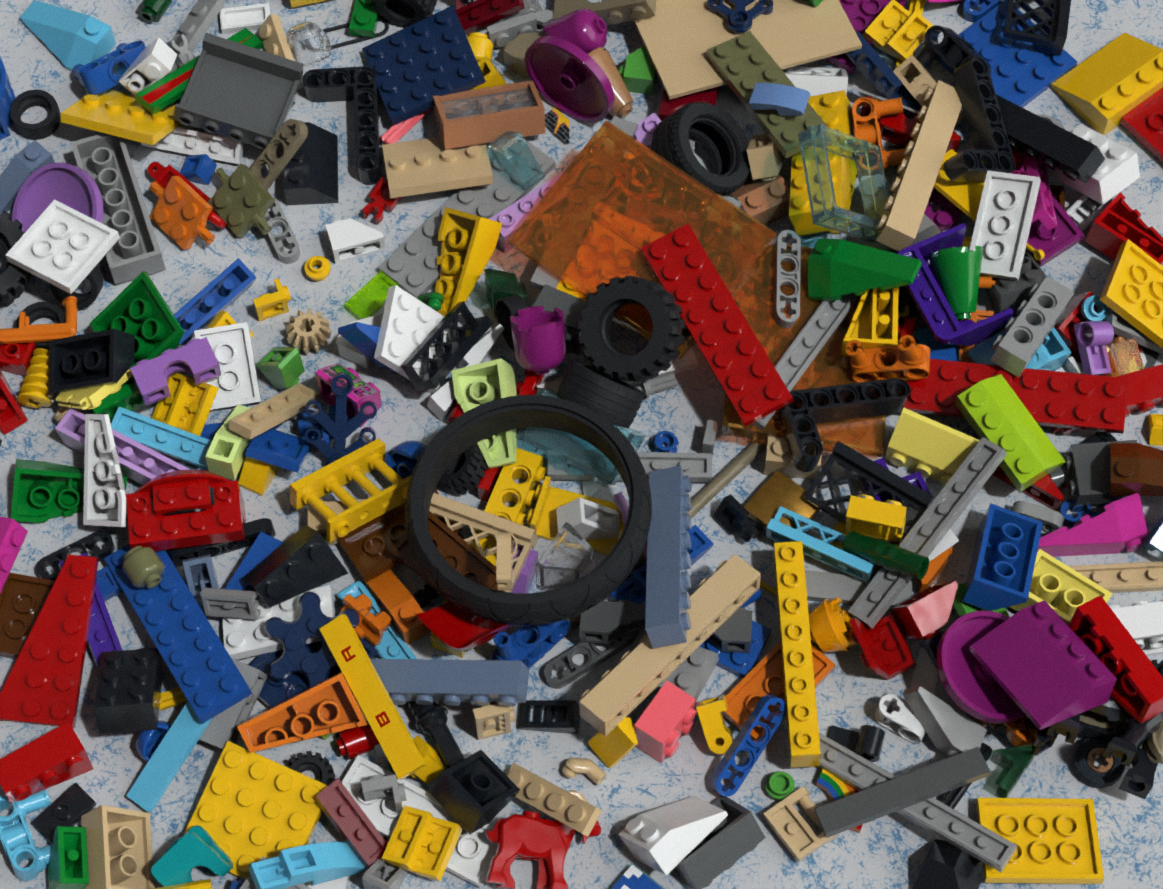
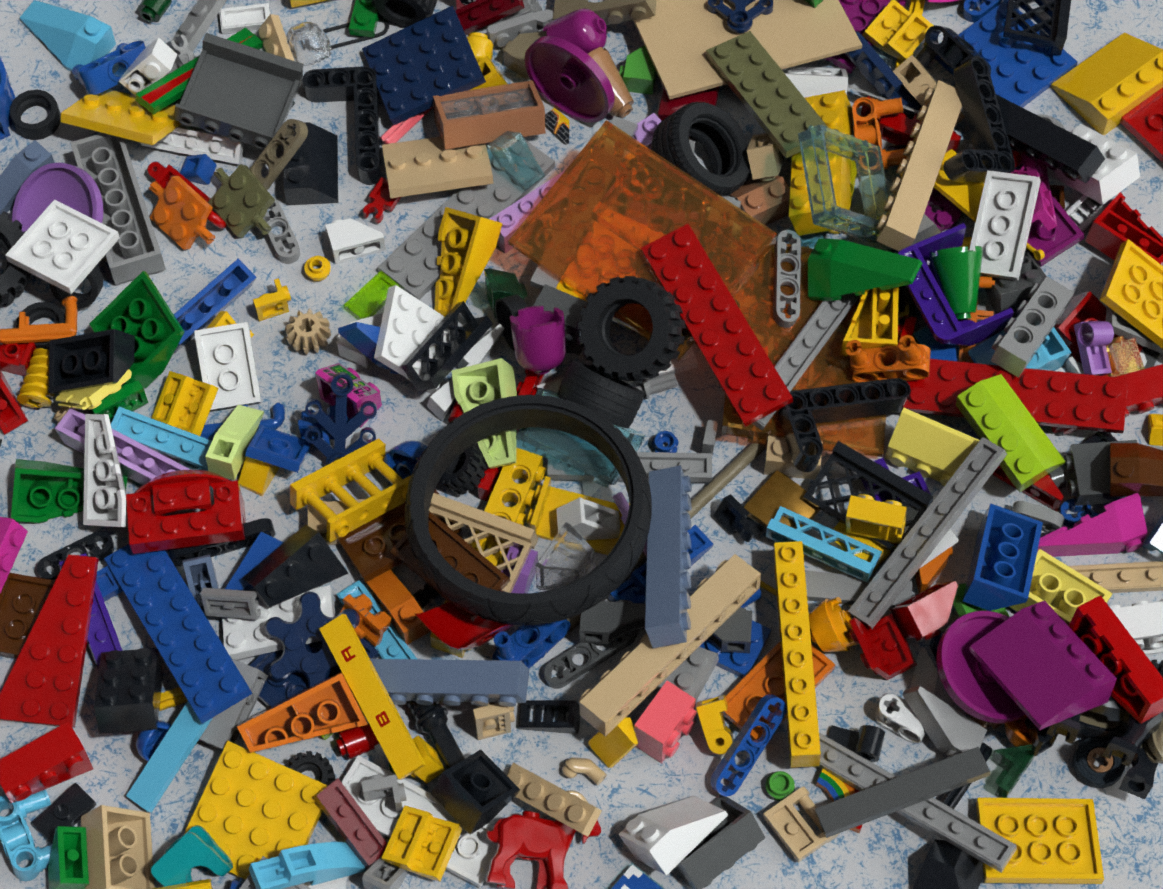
olive head [122,546,165,589] -> none
medium lavender arch [130,337,221,406] -> none
tan plate [229,383,320,440] -> none
bright green slope [256,347,305,389] -> none
green arm [417,292,444,311] -> none
tan piece [496,532,518,590] -> none
medium blue slope [749,83,810,116] -> none
dark green axle [843,531,929,580] -> none
medium azure plate [1081,295,1108,321] -> none

